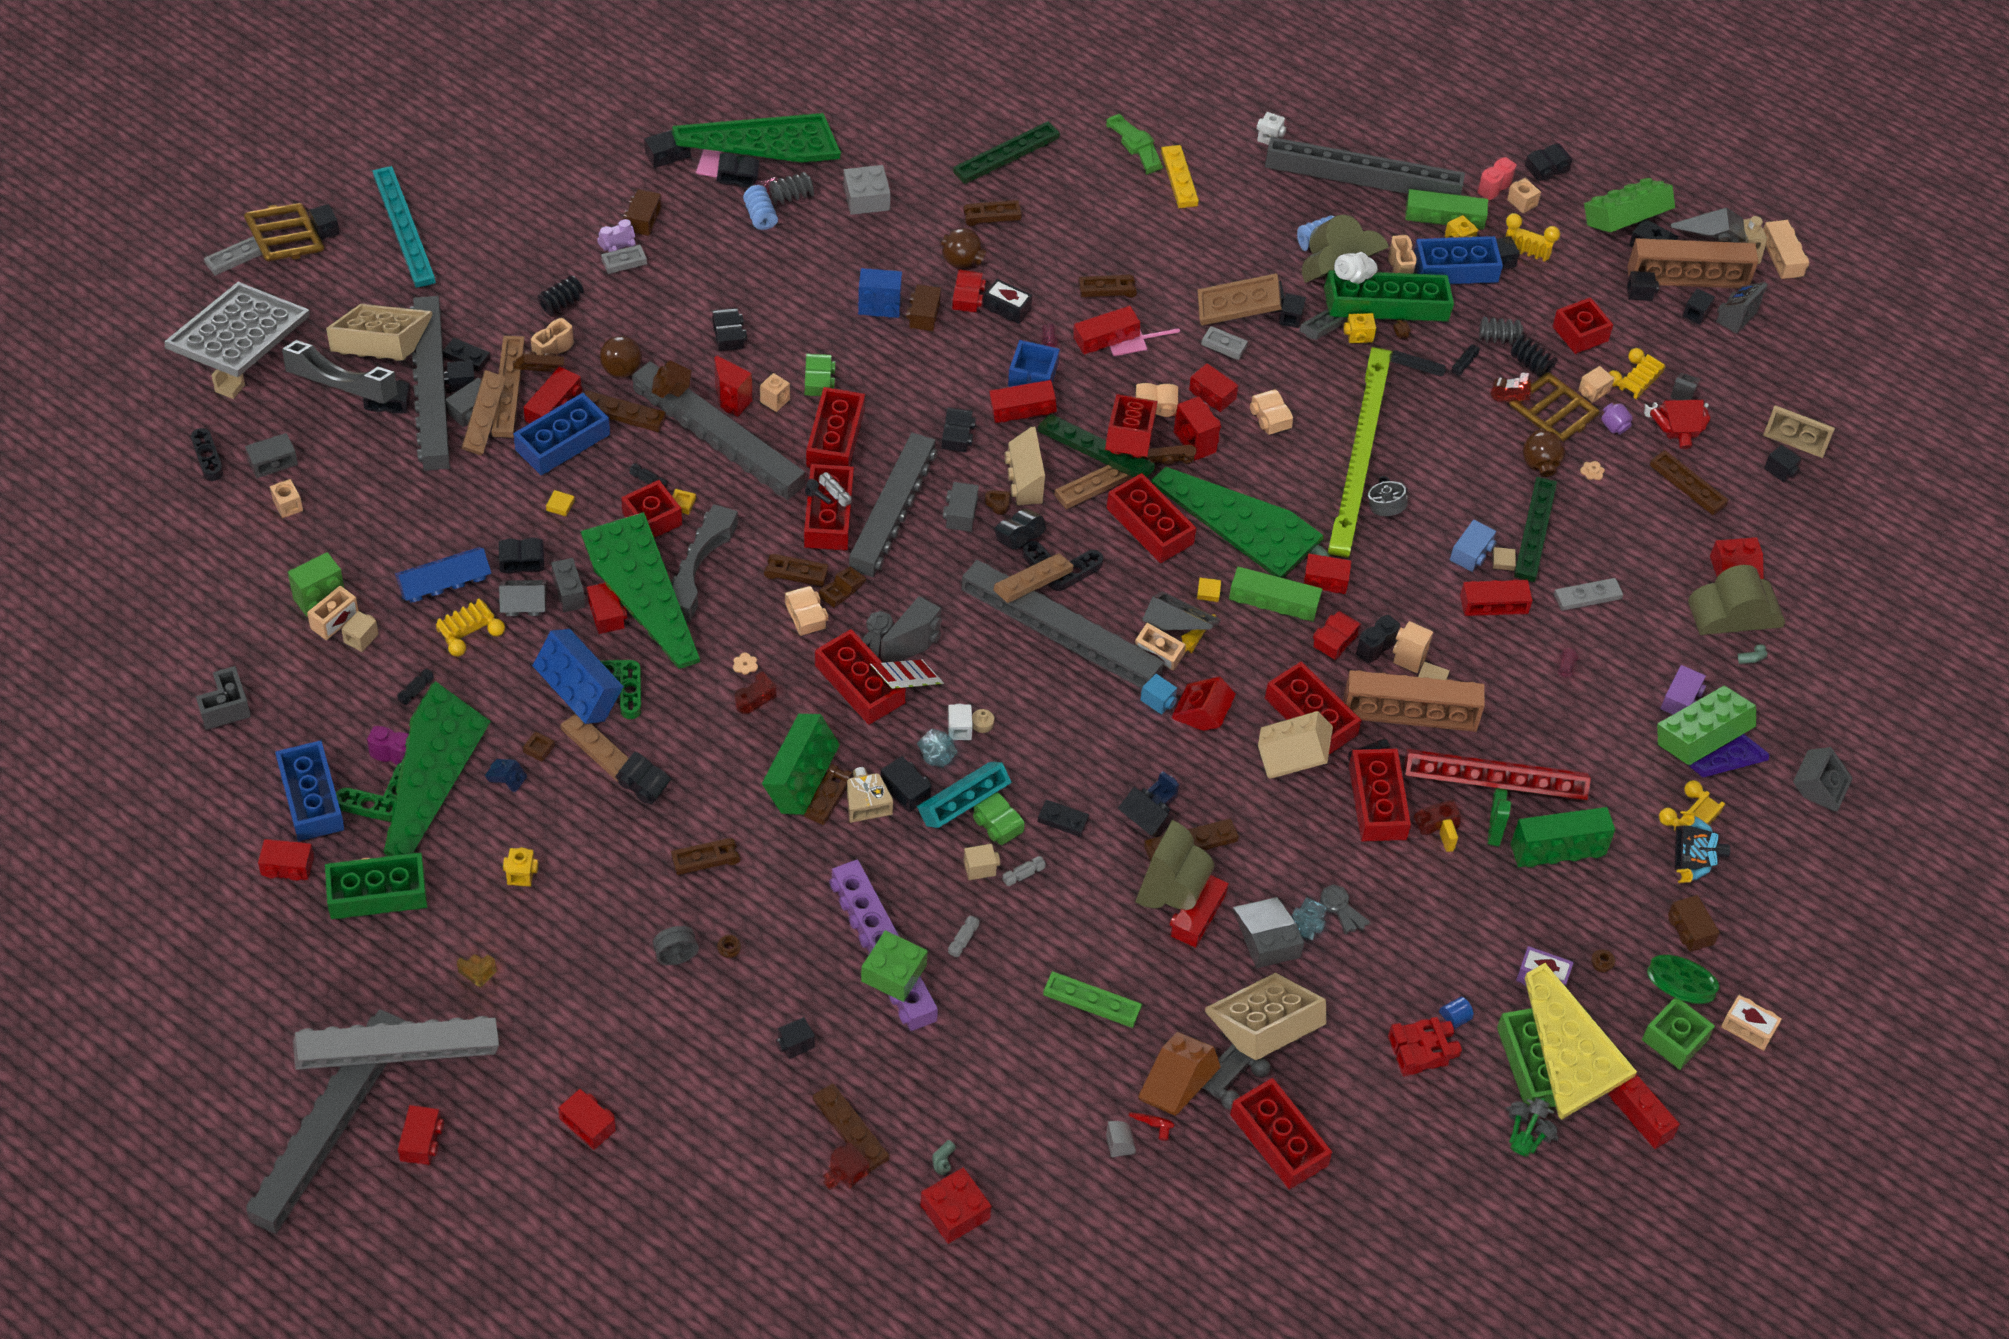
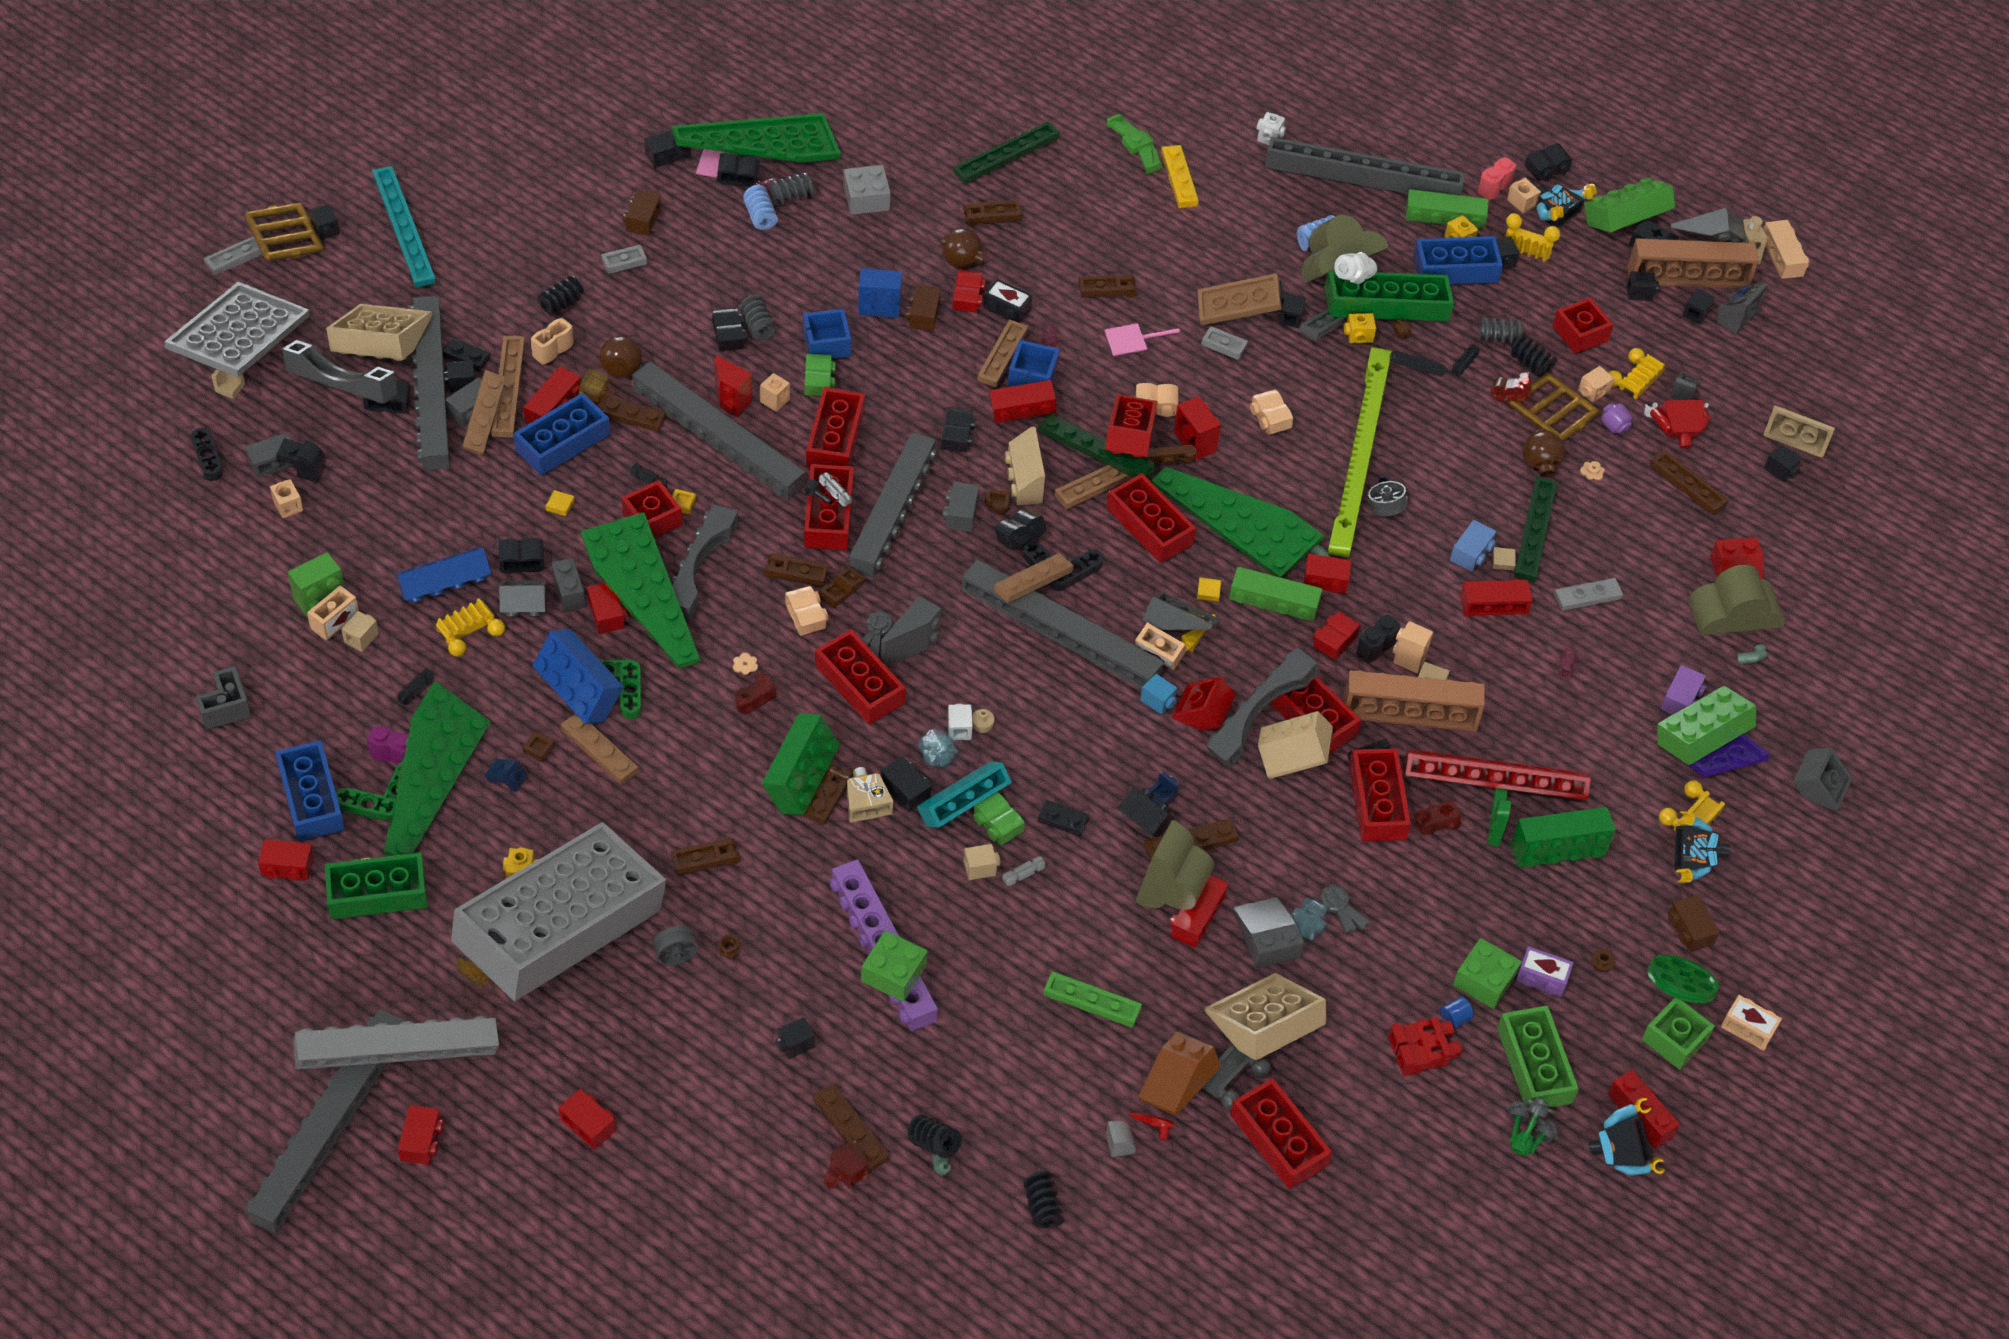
reddish brown plate [513,351,564,372] -> none
lavender piece [597,220,636,252] -> none
black brick [615,751,671,805] -> none
reddish brown brick [651,360,692,398] -> none
sticker [870,659,944,689] -> none
red brick [920,1167,991,1244] -> none
light grey axle [948,916,979,957] -> none
red brick [1073,306,1140,355] -> none
red brick [1189,363,1239,412] -> none
light nougat brick [1388,235,1416,274] -> none
yellow tile [1439,819,1458,852] -> none
light yellow wing [1525,963,1637,1120] -> none
none -> black brick [276,438,326,483]
none -> light grey piece [451,822,666,1002]
none -> clear yellow panel [579,369,609,396]
none -> dark grey piece [740,294,776,341]
none -> blue piece [803,309,851,359]
none -> black piece [908,1114,962,1158]
none -> medium nougat plate [977,320,1028,388]
none -> black piece [1023,1171,1065,1229]
none -> dark grey arch [1206,647,1320,769]
none -> bright green brick [1453,938,1522,1009]
none -> torso [1536,184,1597,228]
none -> torso [1589,1098,1665,1176]

